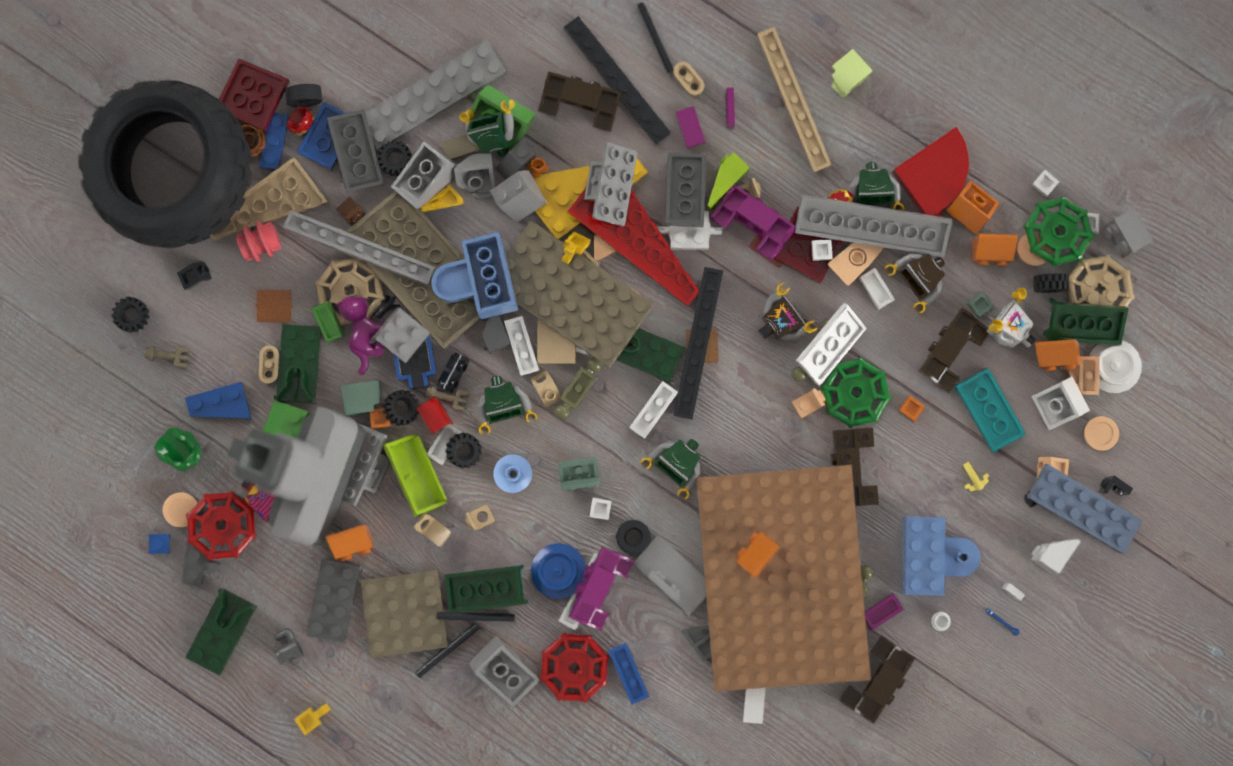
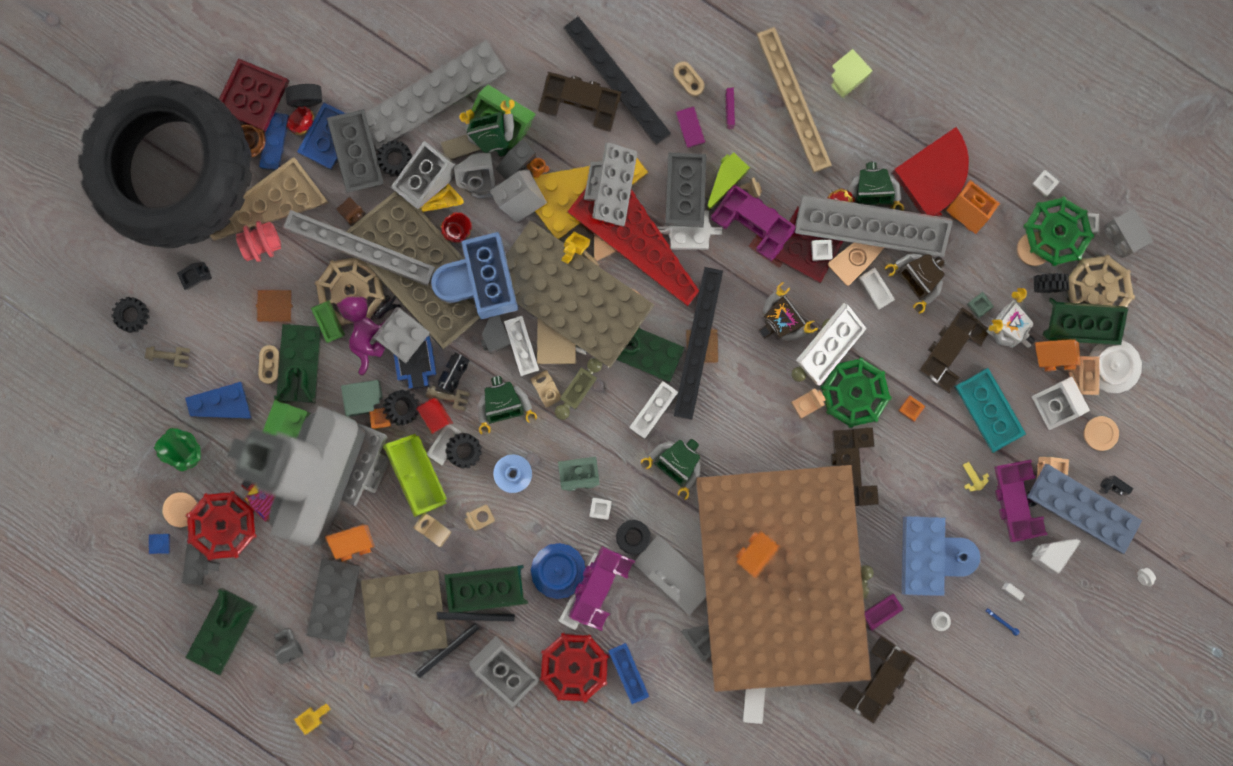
black bar [637,2,674,73] -> none
orange slope [971,234,1018,267] -> none
none -> red hair [441,212,472,243]
none -> magenta bracket [994,460,1048,542]
none -> white plate [1137,568,1156,587]

